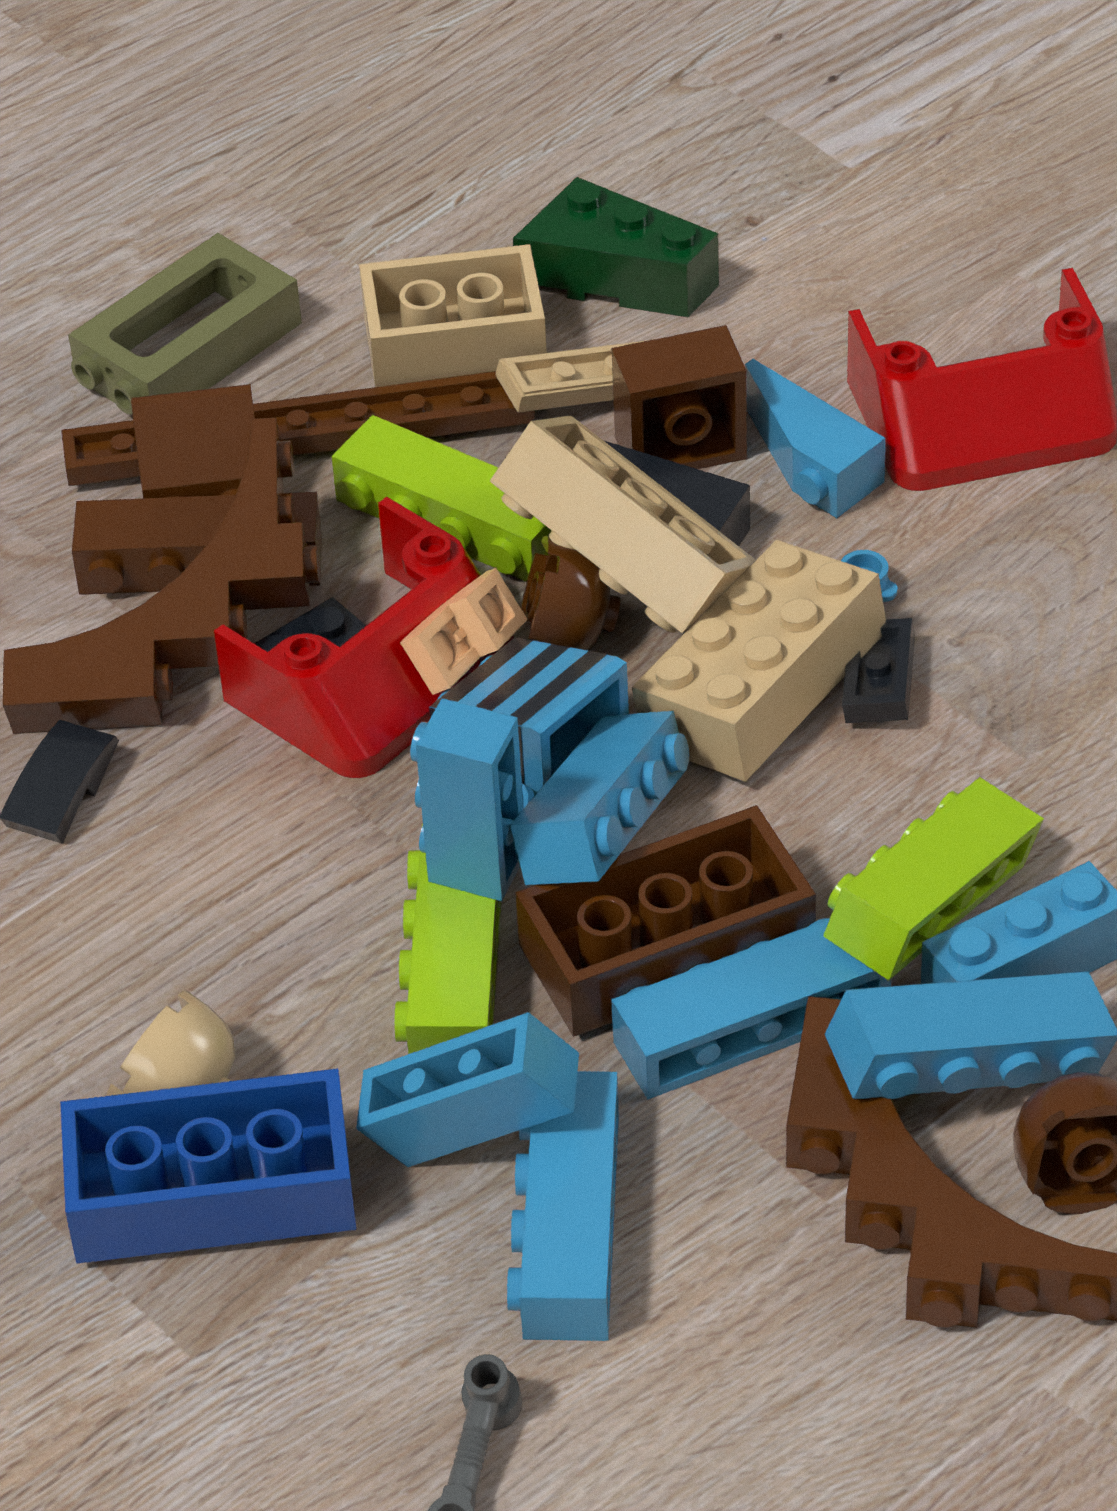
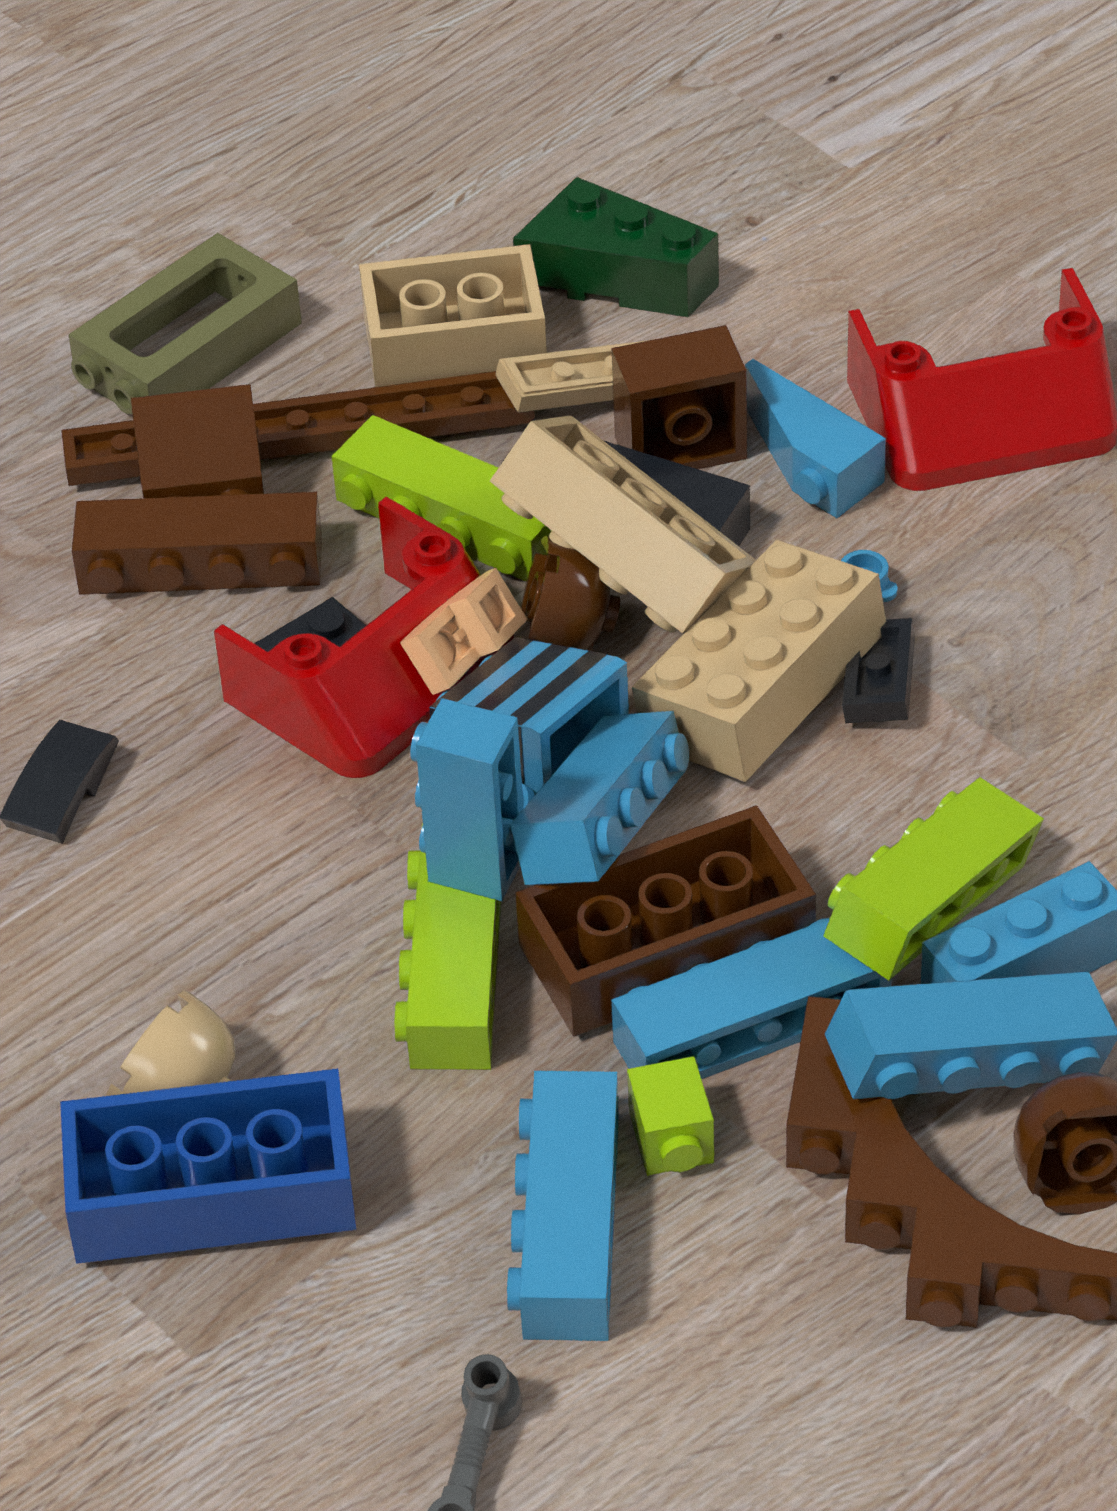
reddish brown arch [3,418,320,734] -> none
dark azure brick [356,1012,579,1167] -> none
none -> lime brick [627,1056,714,1176]

